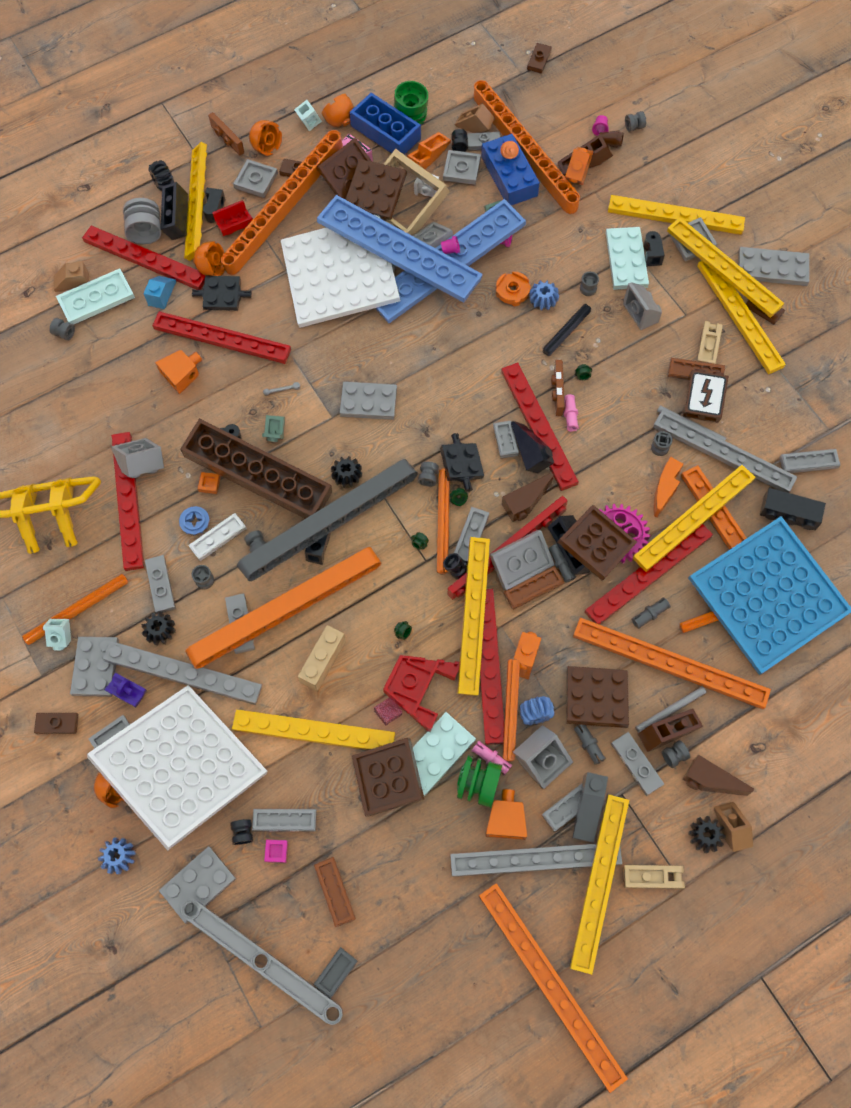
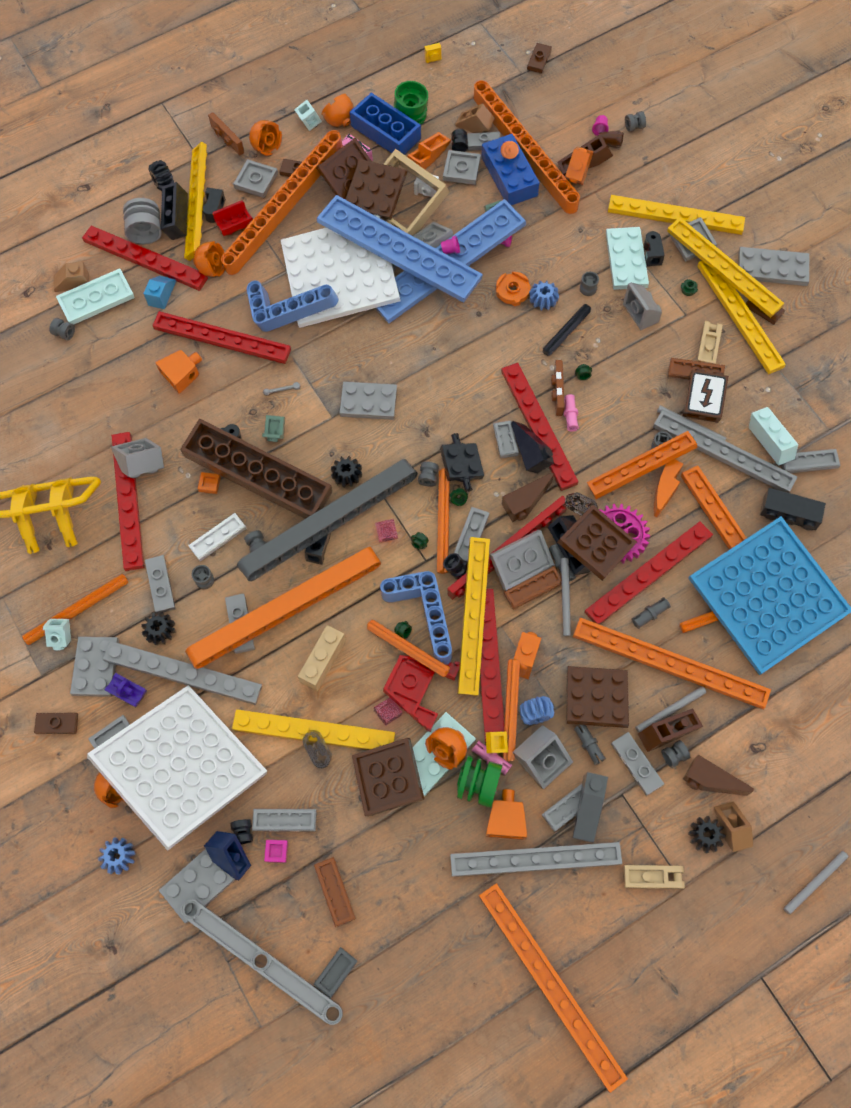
medium blue gear [179,506,210,536] -> none
black plate [192,276,252,311] -> none
yellow plate [570,794,629,975] -> none
yellow plate [632,465,756,572] -> none
none -> dark blue slope [204,831,251,881]
none -> medium blue beam [247,280,339,332]
none -> clear smoke beam [303,730,332,769]
none -> orange axle [367,620,450,677]
none -> clear pink plate [375,519,398,543]
none -> medium blue beam [380,571,452,665]
none -> yellow plate [424,43,441,63]
none -> orange cylinder [425,727,467,770]
none -> yellow plate [486,732,508,753]
none -> light grey bar [561,558,571,636]
none -> clear smoke beam [565,492,598,516]
none -> orange plate [587,431,698,499]
none -> dark green plate [681,279,698,296]
none -> light aqua brick [749,407,799,466]
none -> light grey bar [783,851,849,915]

